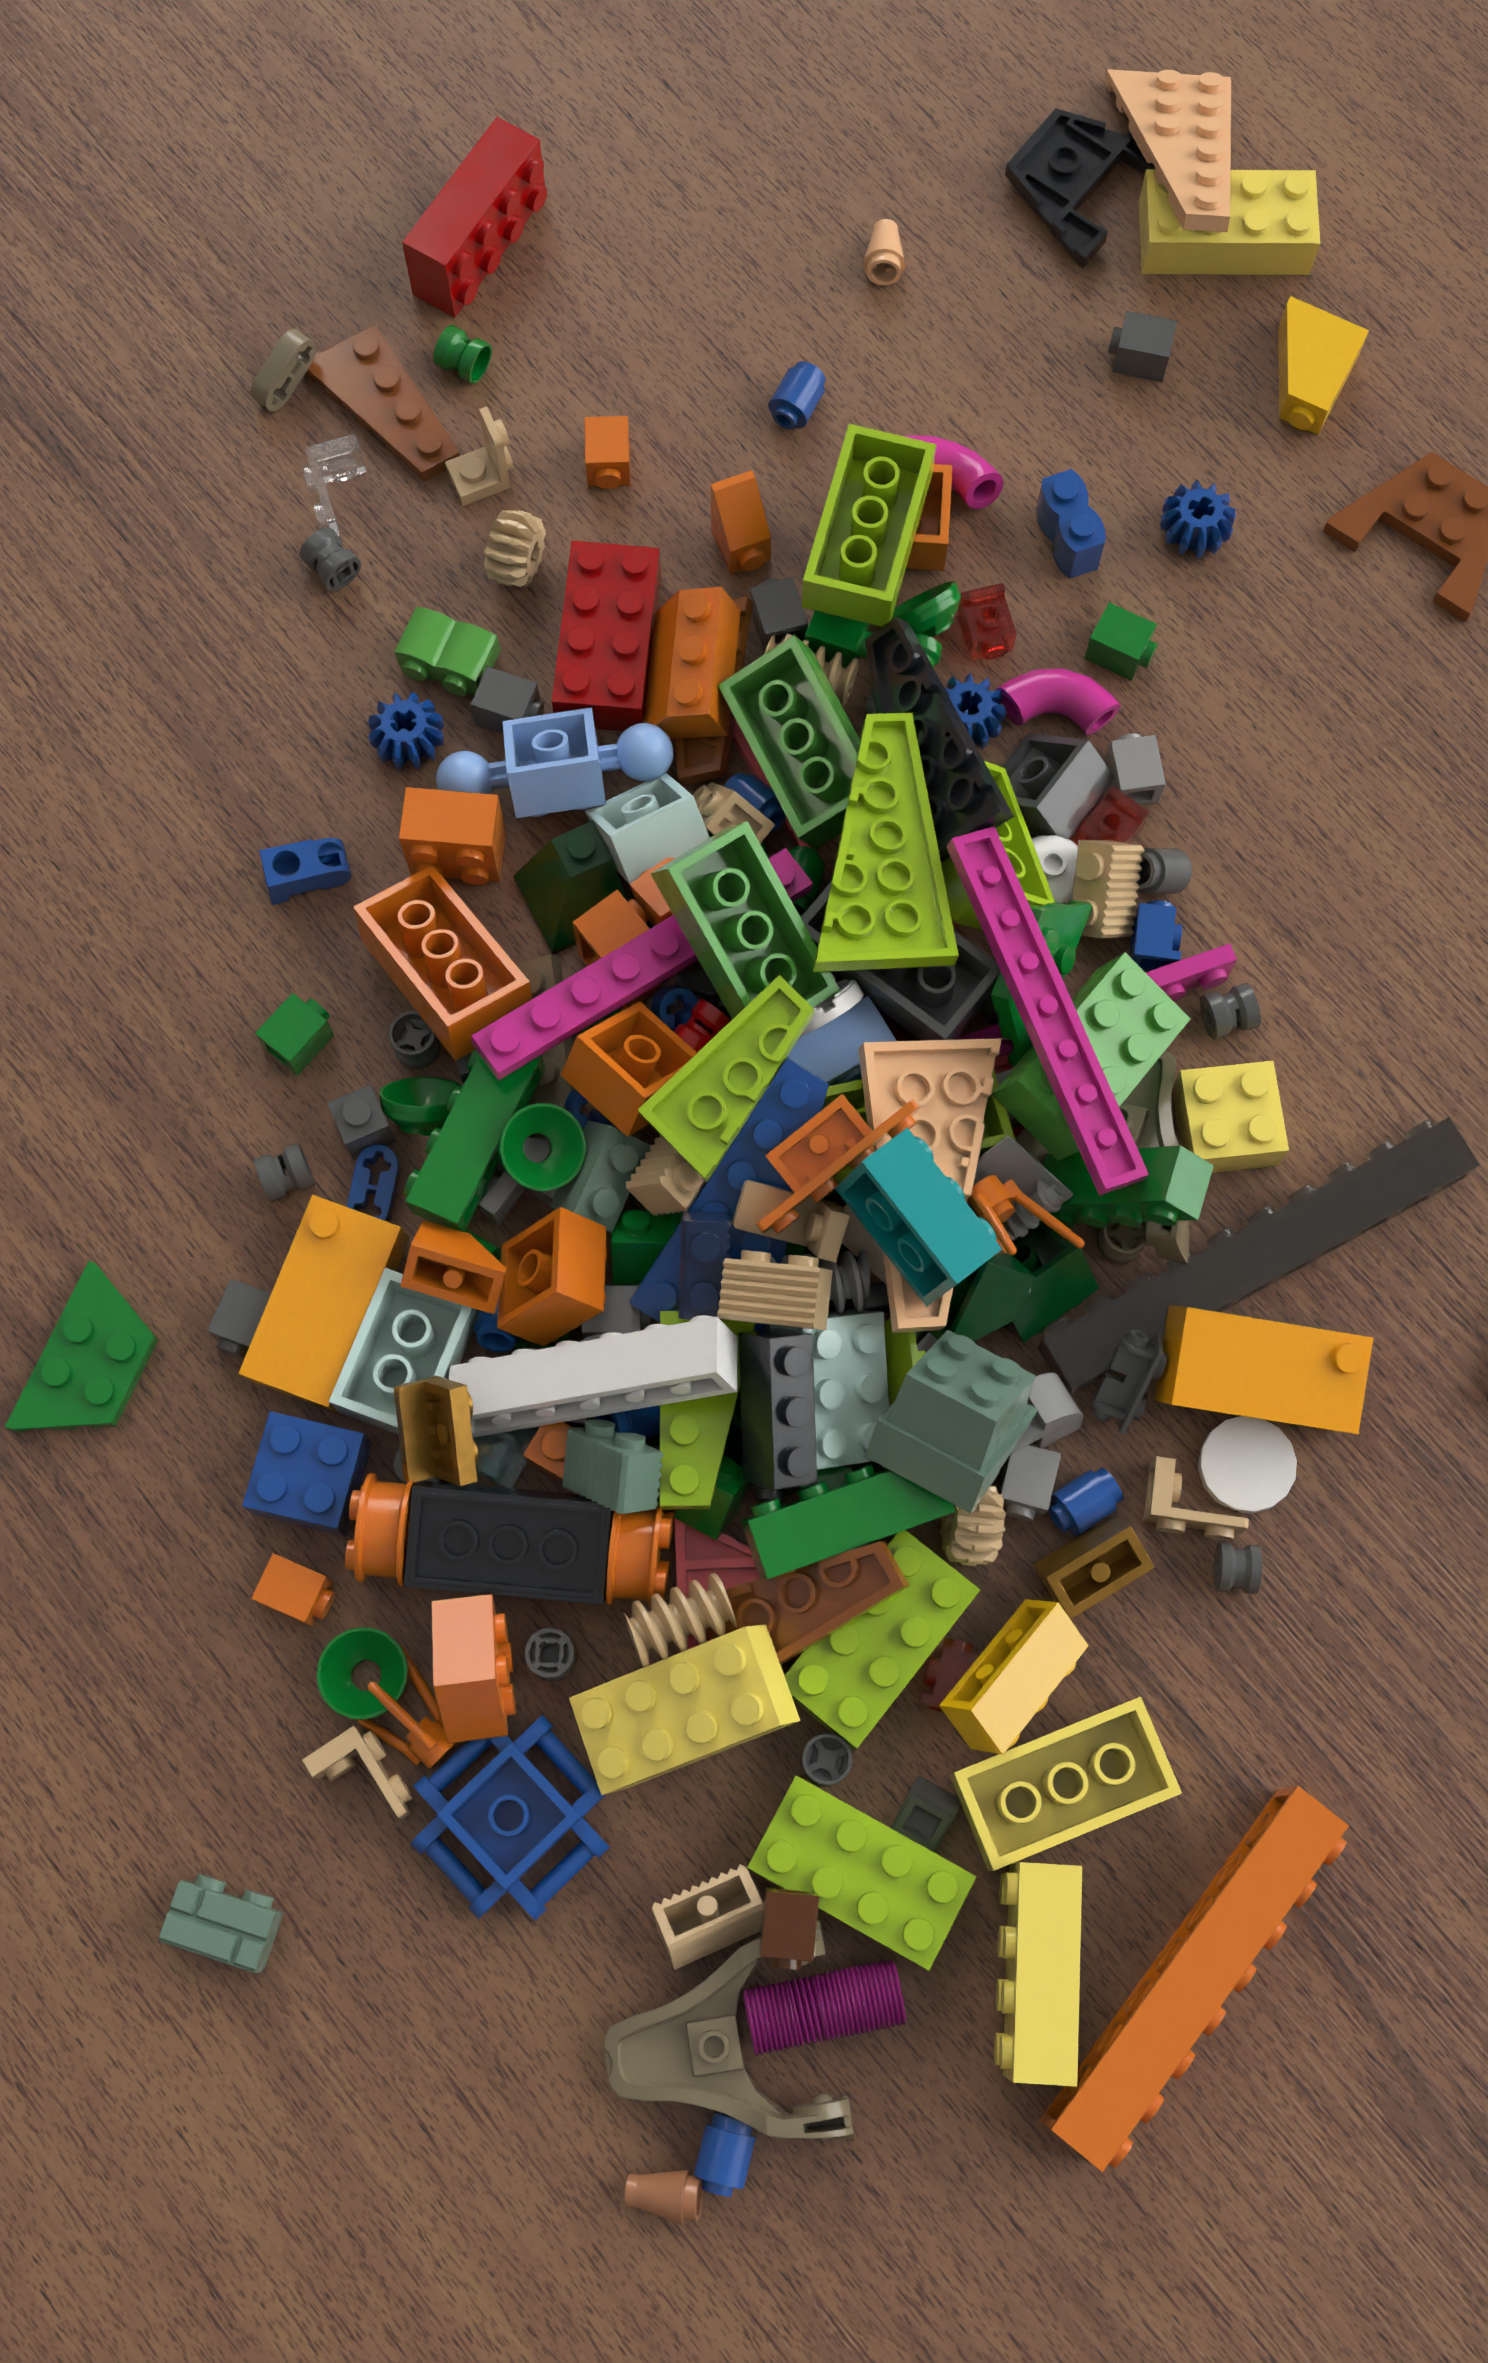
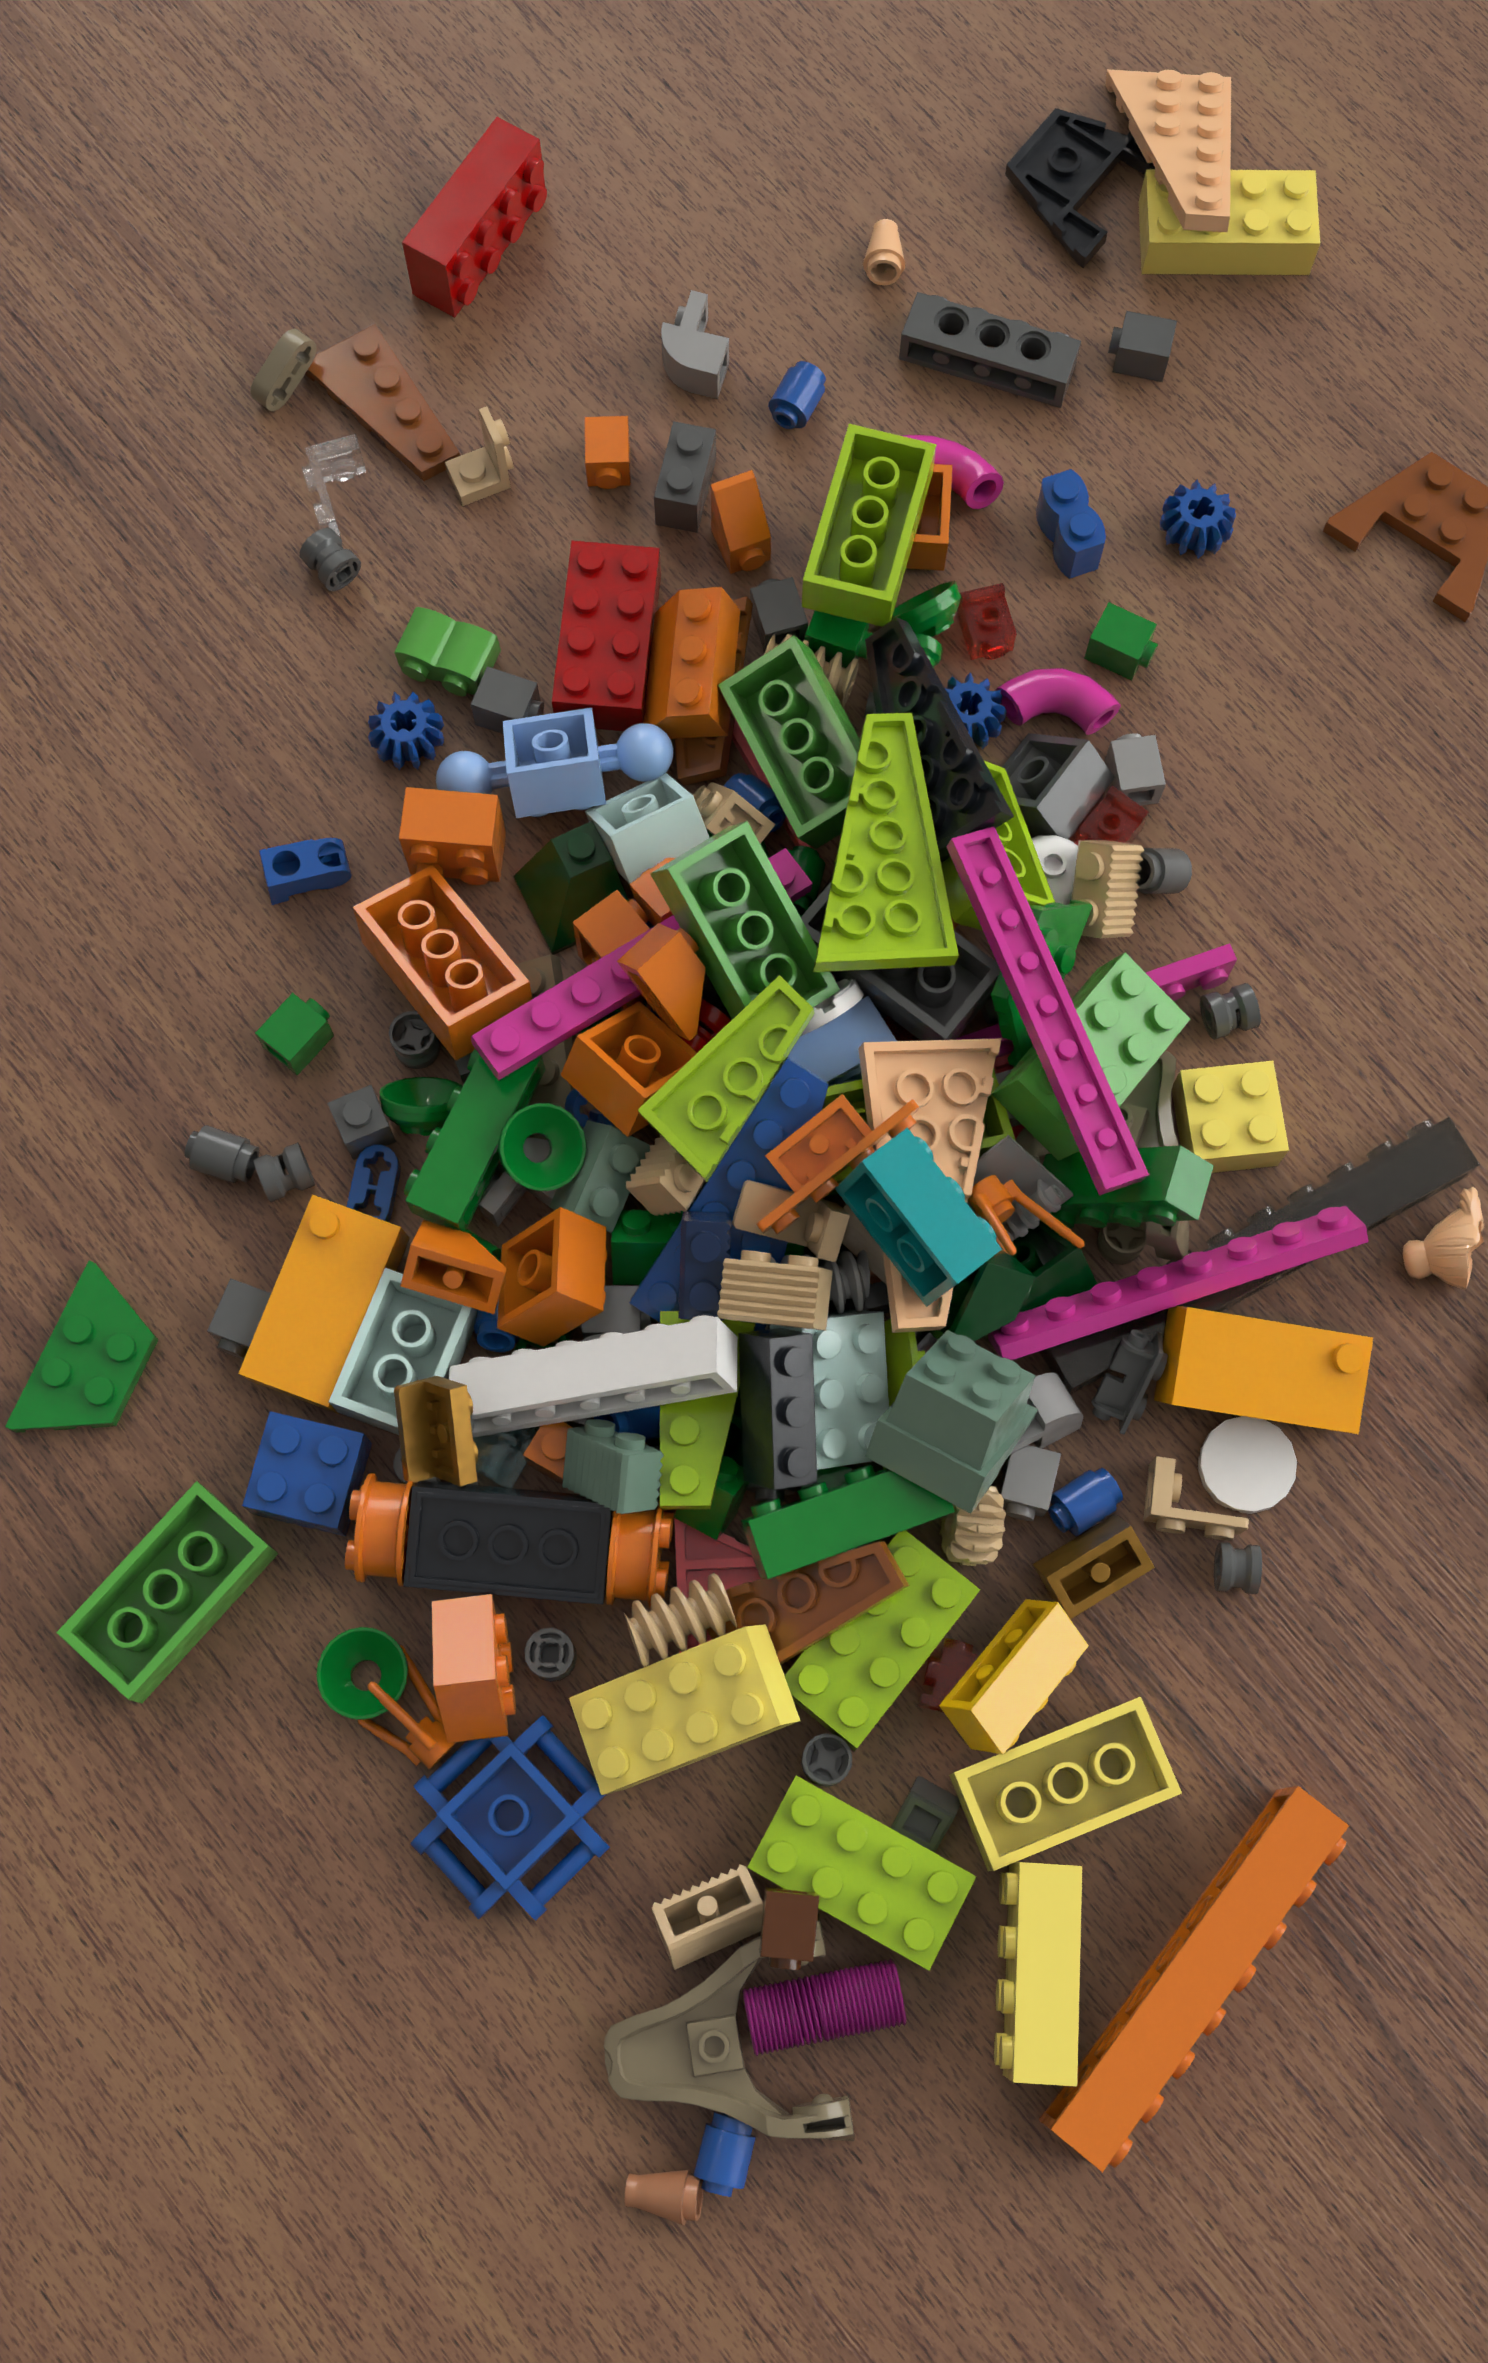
sand green brick [159,1873,284,1973] -> none
orange brick [251,1553,335,1627] -> none
tan bracket [302,1726,413,1819] -> none
green wheel [433,325,492,384] -> none
tan gear [484,510,546,587] -> none
blue brick [1129,900,1182,973] -> none
yellow slope [1278,296,1369,435] -> none
none -> bright green brick [56,1481,279,1704]
none -> dark grey brick [185,1125,259,1183]
none -> orange slope [617,923,706,1041]
none -> dark grey brick [654,421,716,533]
none -> light grey brick [661,290,729,399]
none -> dark grey brick [899,292,1081,408]
none -> dark pink plate [988,1206,1368,1360]
none -> light nougat hair [1402,1187,1484,1290]

